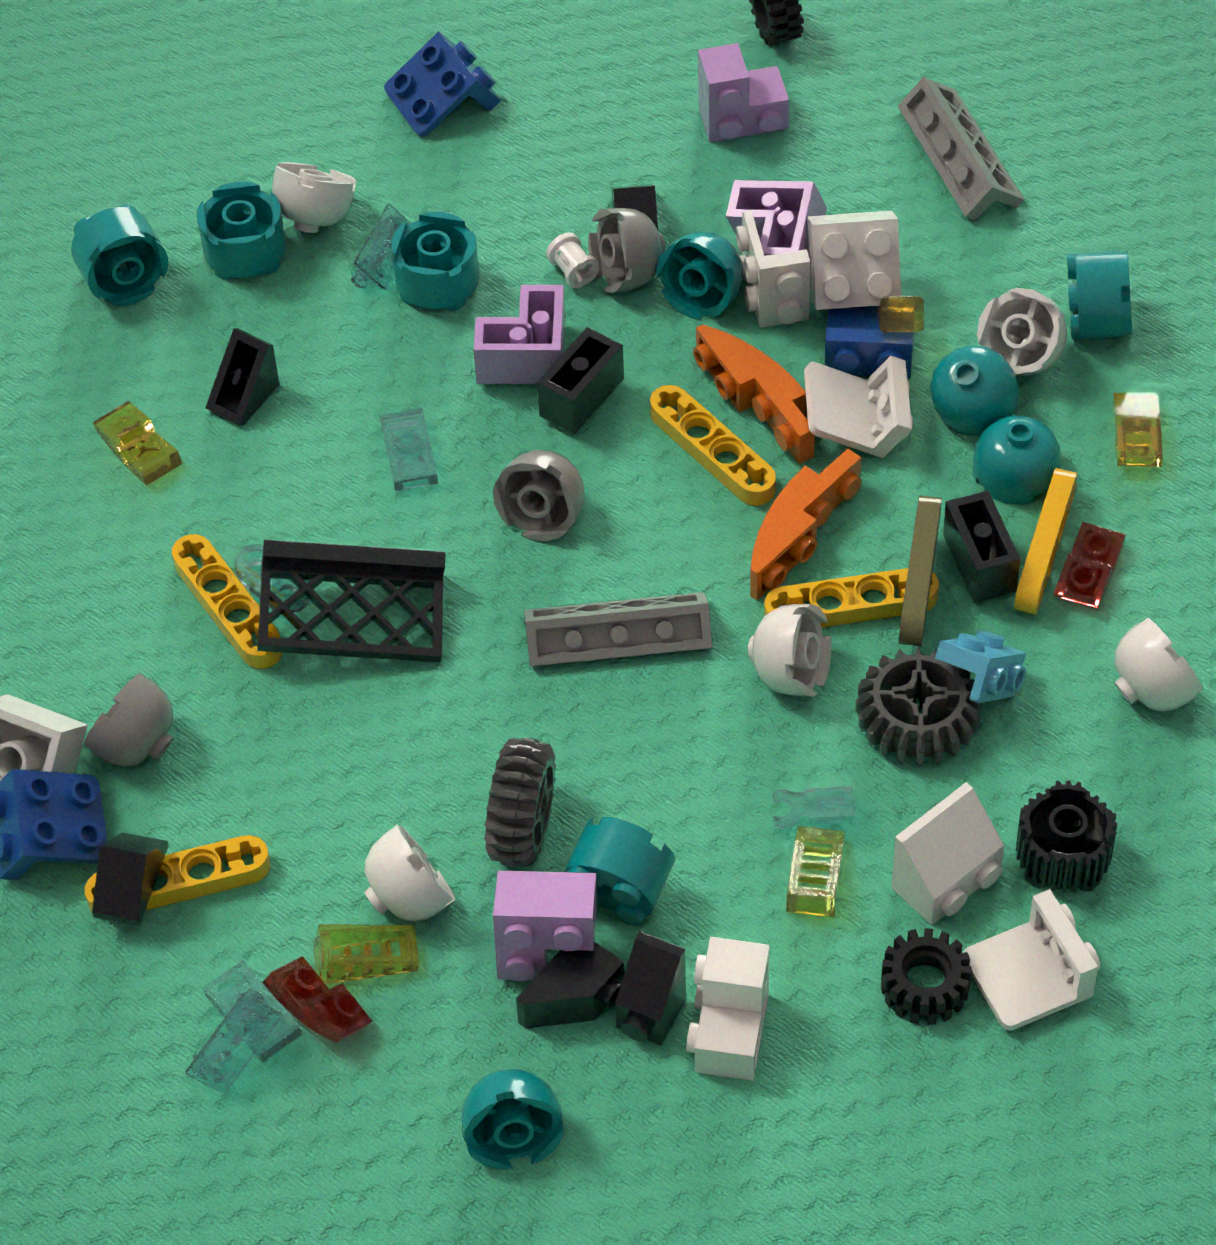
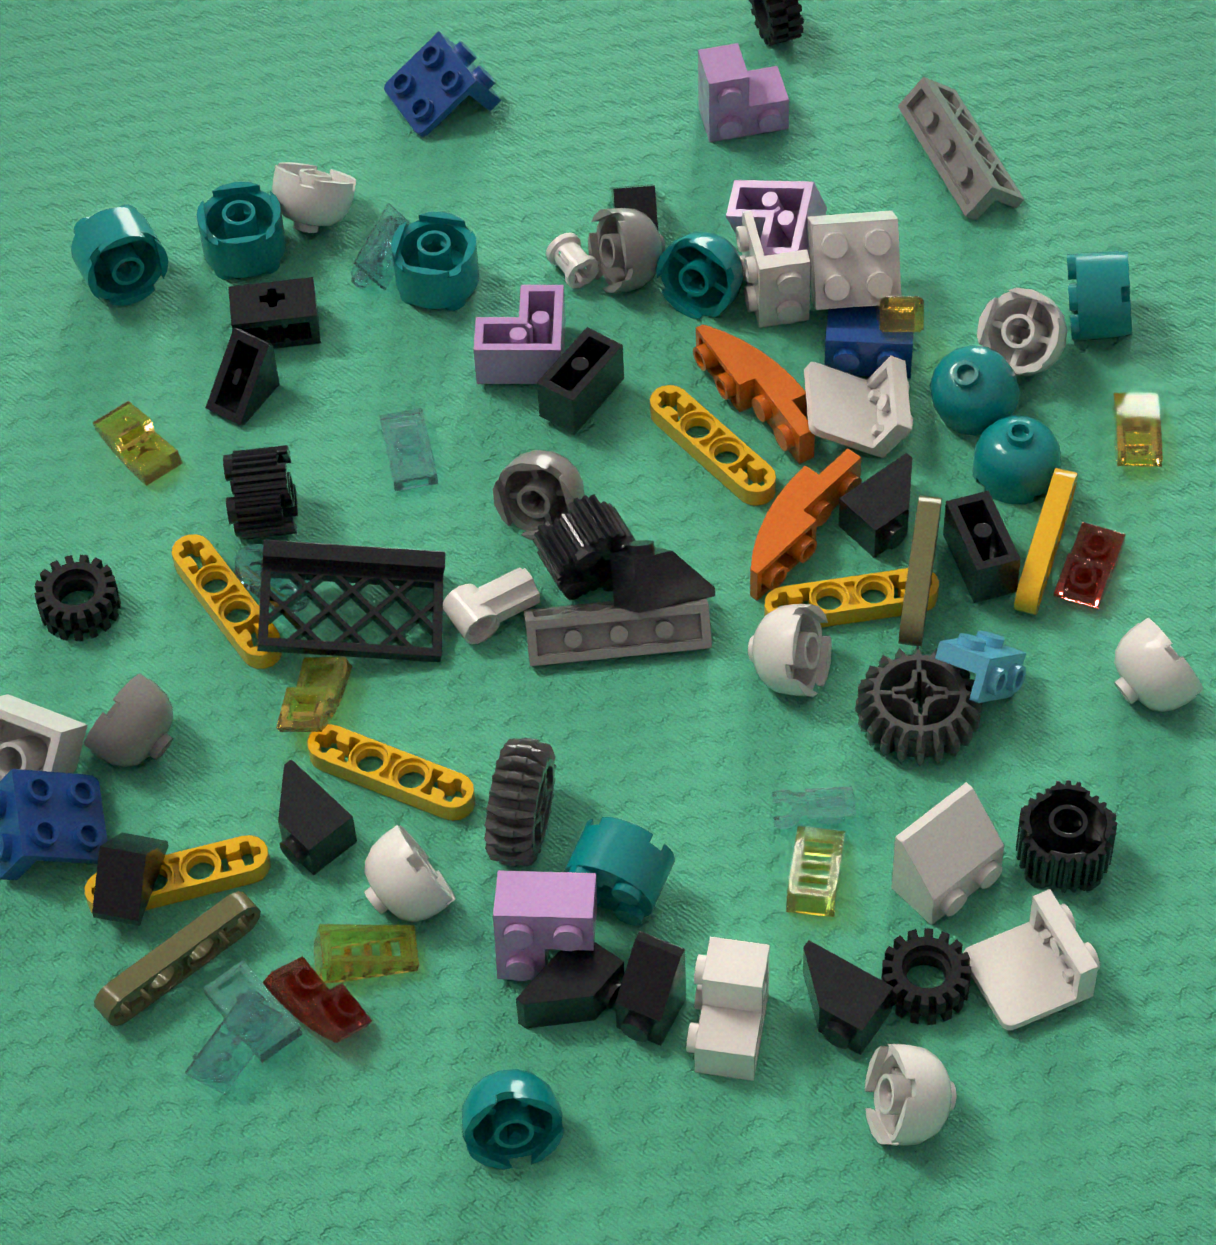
none -> black tyre [34,555,121,641]
none -> olive beam [94,891,261,1026]
none -> black brick [223,445,298,539]
none -> black brick [228,277,321,349]
none -> clear yellow slope [276,657,352,732]
none -> black slope [278,759,357,875]
none -> yellow beam [307,724,475,821]
none -> white piece [443,567,540,644]
none -> black brick [533,494,636,600]
none -> black slope [610,540,715,613]
none -> black slope [803,940,893,1055]
none -> black slope [838,453,912,558]
none -> white cylinder [865,1044,956,1146]

